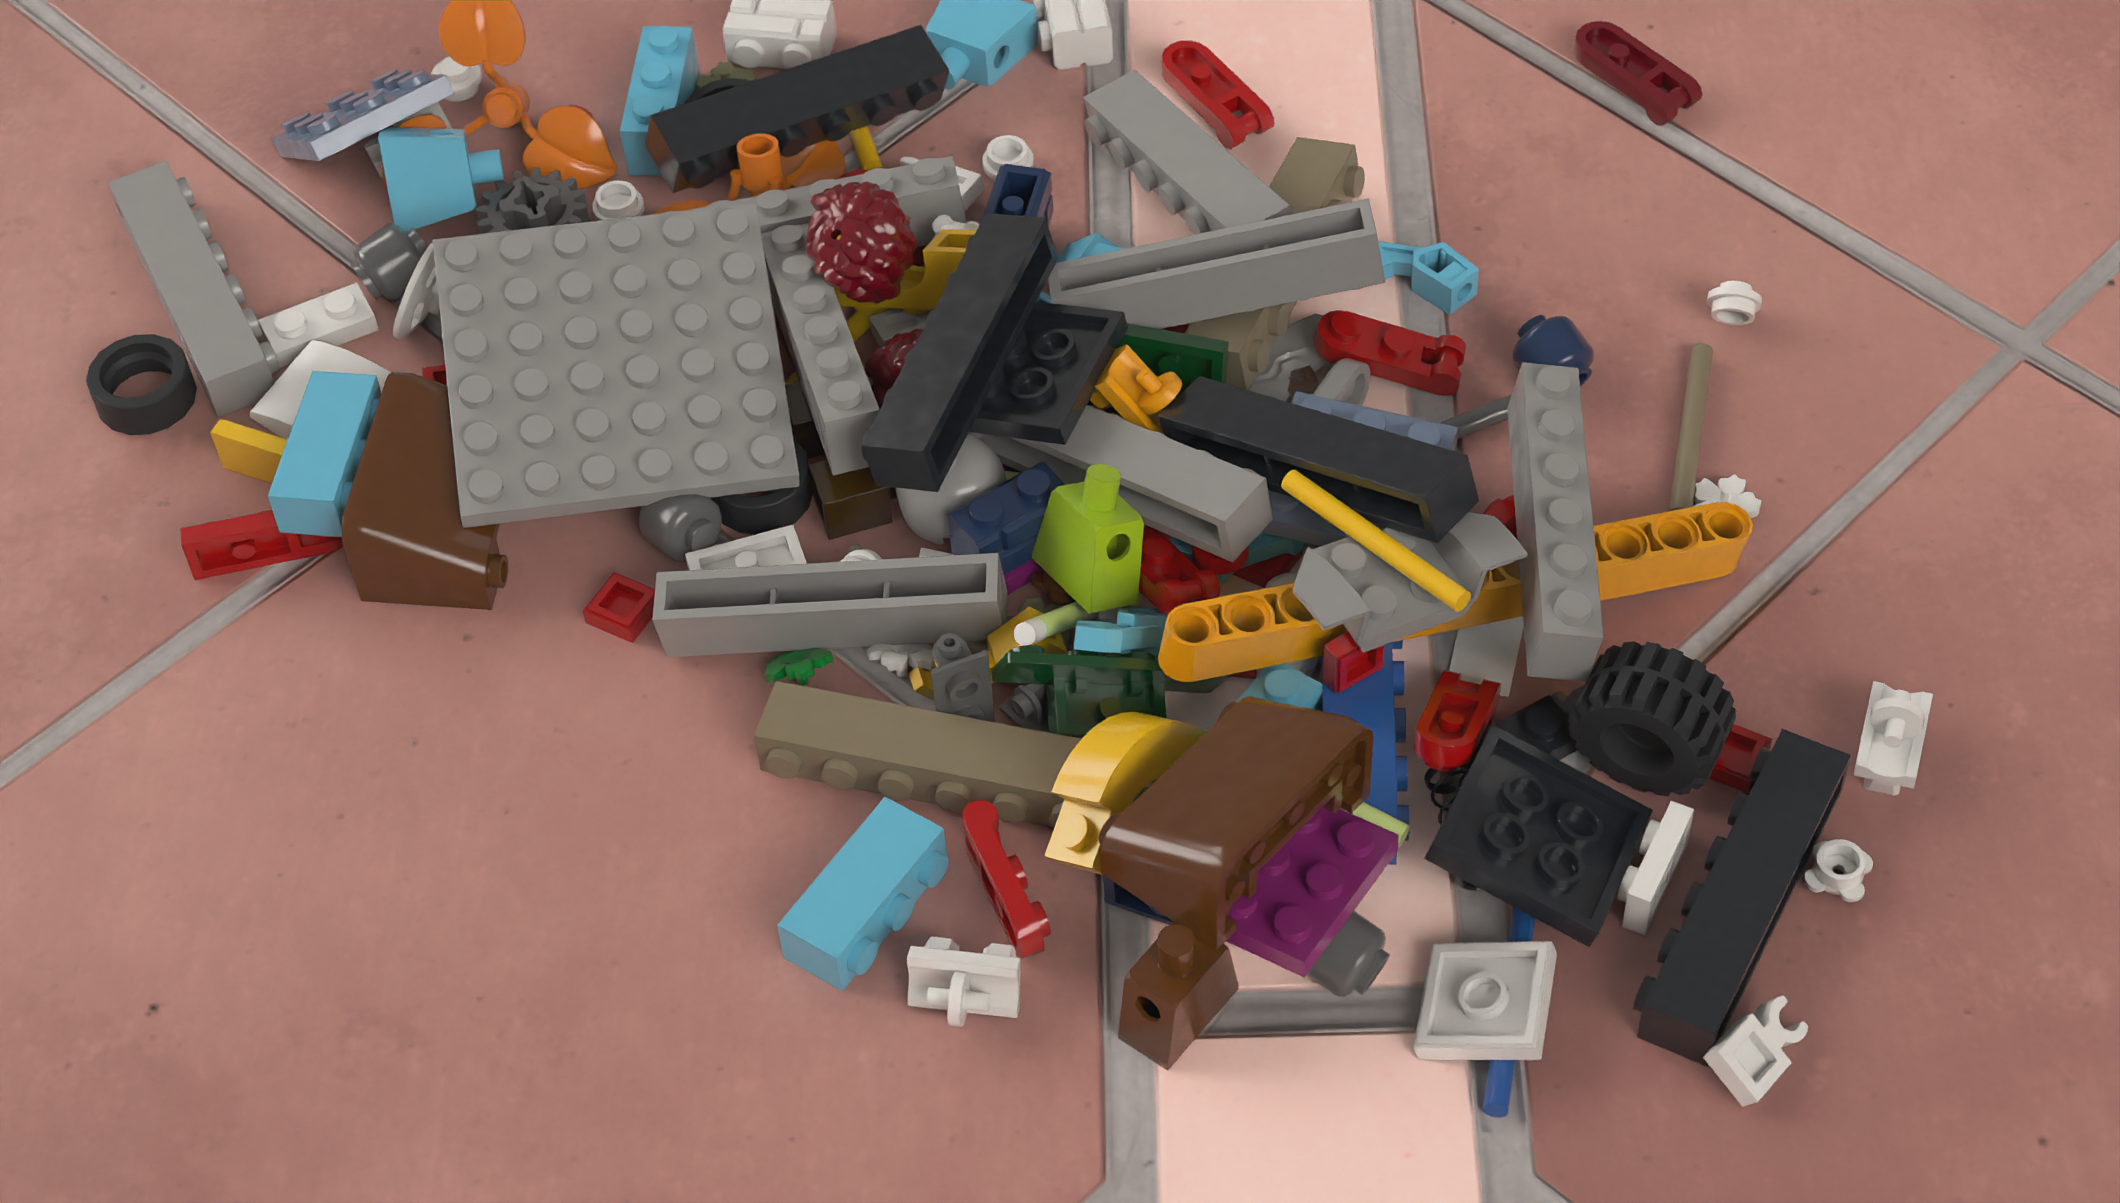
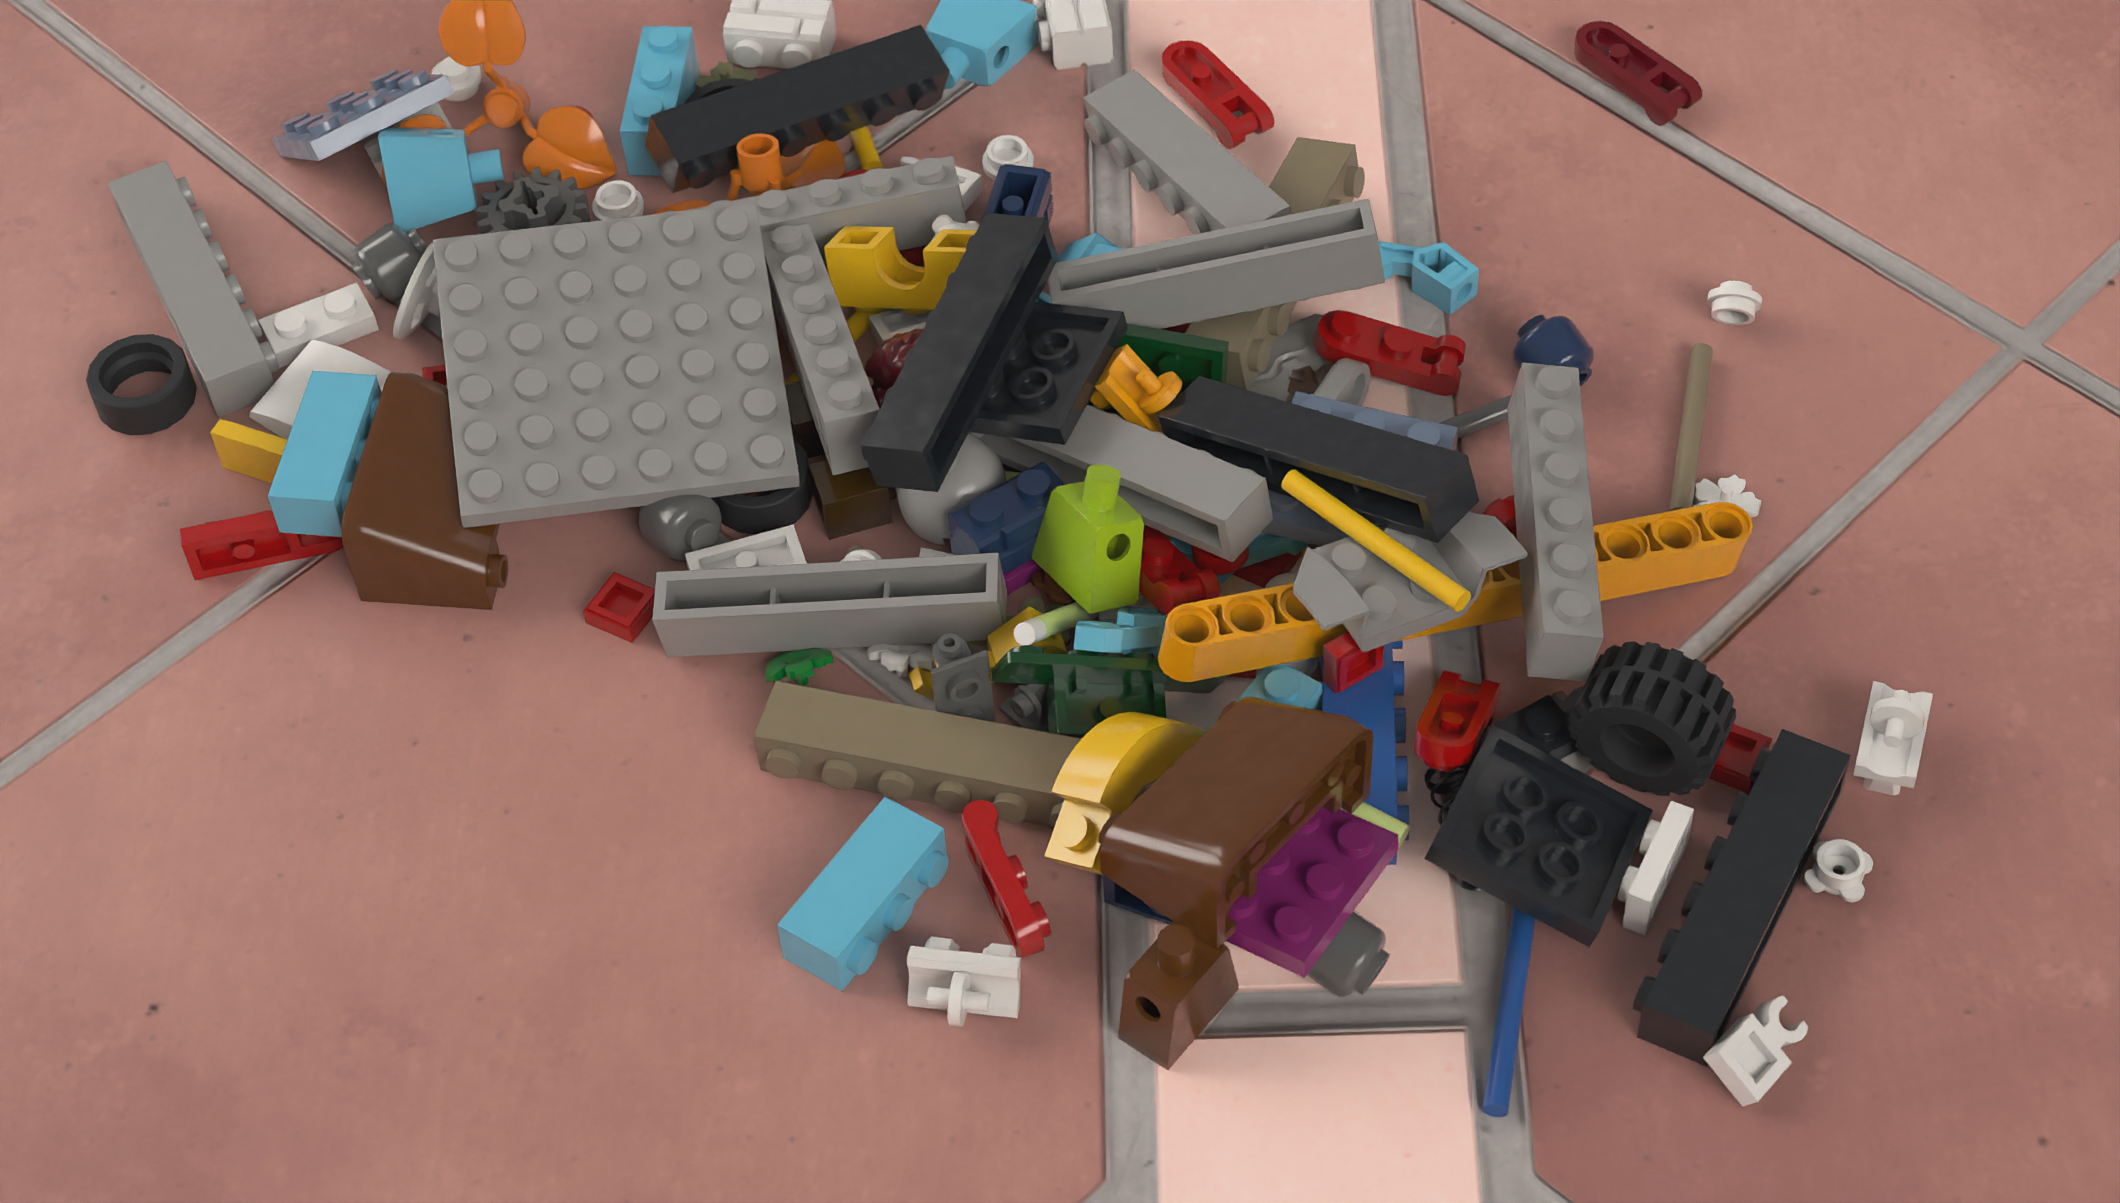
dark red hair [806,181,917,304] -> none
white tile [1413,941,1557,1060] -> none
white sticker [1449,616,1524,697] -> none

